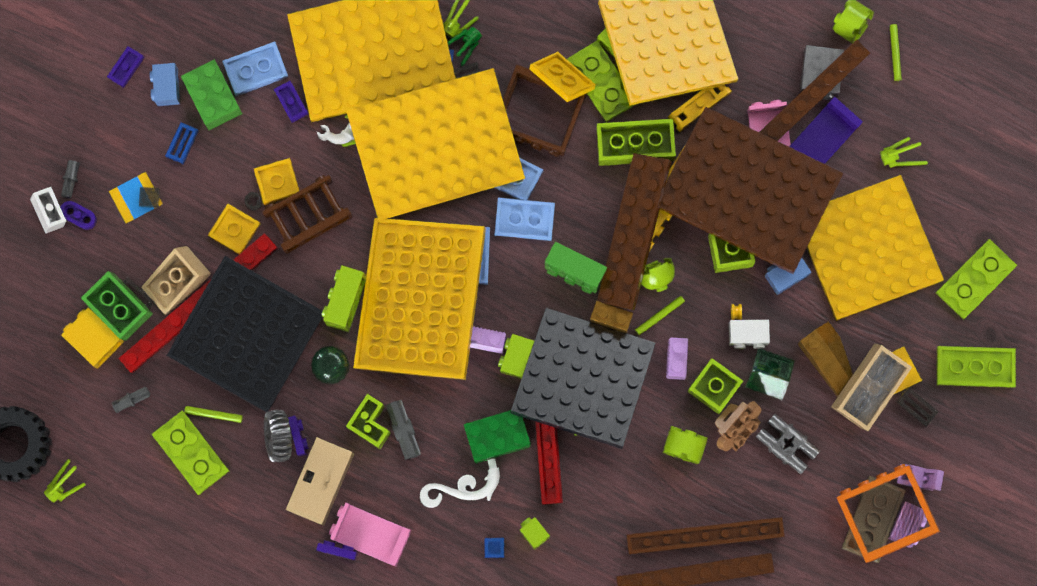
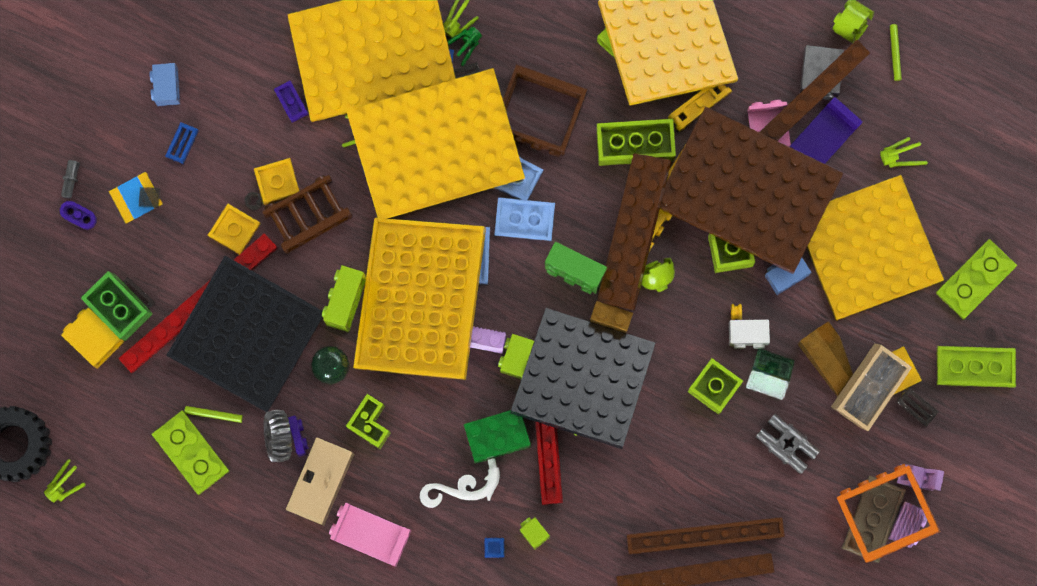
white brick [30,187,66,234] -> none
dark purple plate [107,46,145,88] -> none
dark grey axle [111,387,150,413] -> none
tan slope [141,246,211,315] -> none
bright green brick [181,59,242,130] -> none
light blue tile [223,42,288,96] -> none
dark purple plate [316,540,358,560] -> none
white piece [317,122,354,144] -> none
dark grey piece [386,400,421,460] -> none
yellow tile [529,52,596,102] -> none
lime piece [567,40,636,123] -> none
lime bar [635,296,685,336] -> none
lime brick [663,426,708,464] -> none
lavender brick [666,338,688,380] -> none
medium nougat piece [715,401,761,452] -> none

